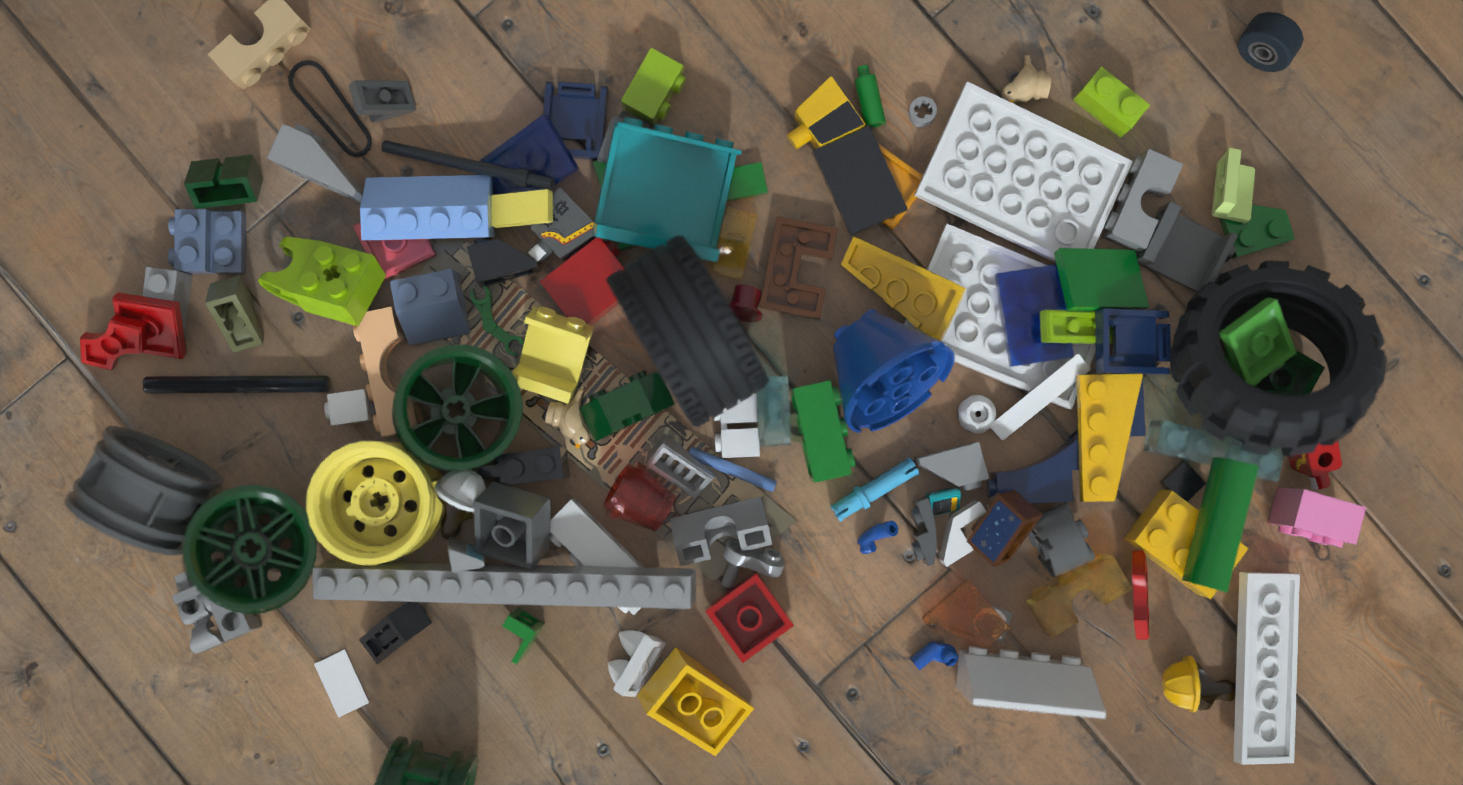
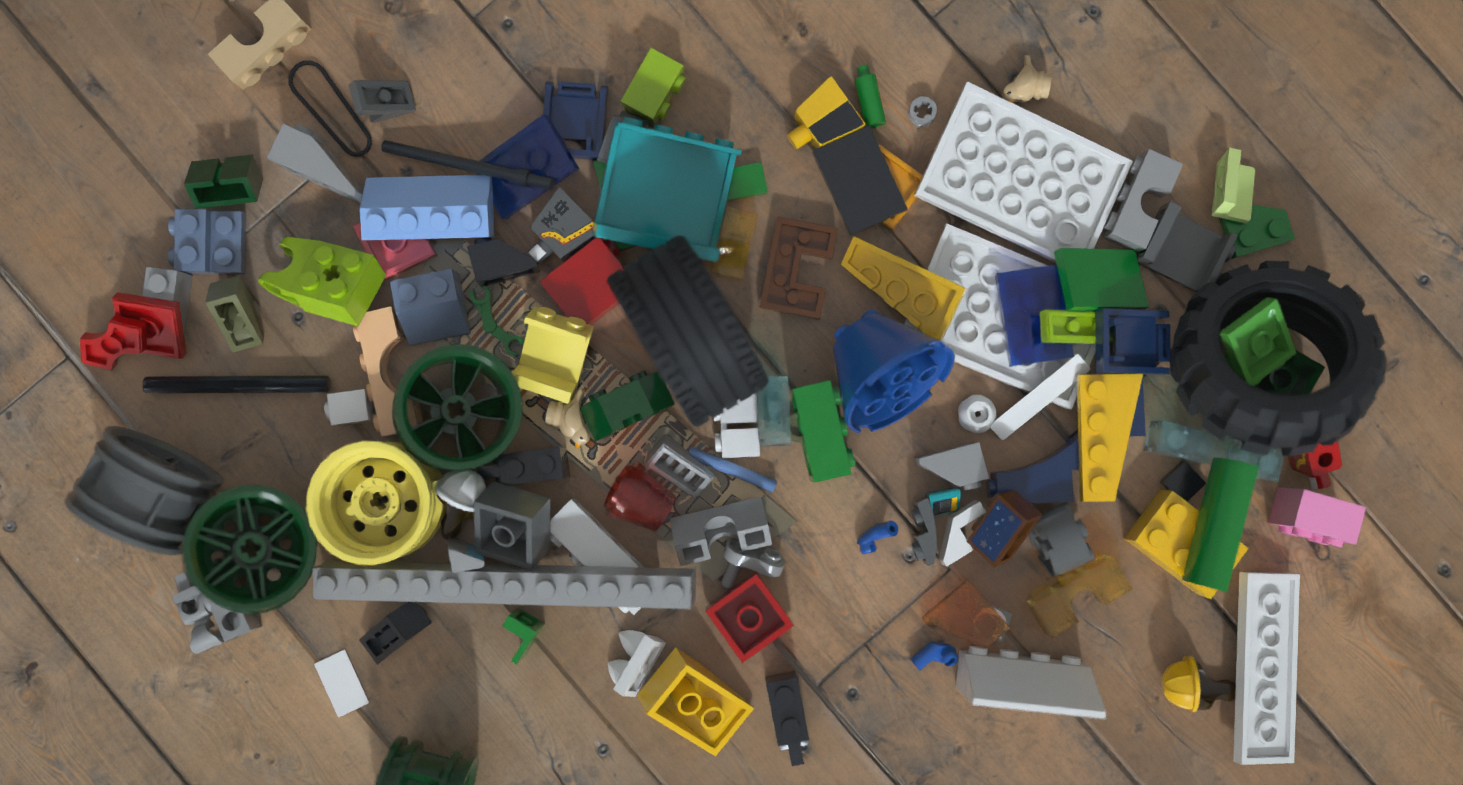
light yellow tile [491,189,553,228] -> none
dark red piece [728,284,763,322] -> none
medium azure pin [830,457,919,522] -> none
lime brick [1073,66,1150,138] -> none
red tile [1132,551,1150,640] -> none
black wheel [1238,12,1304,72] -> none
none -> black hinge [765,671,809,766]

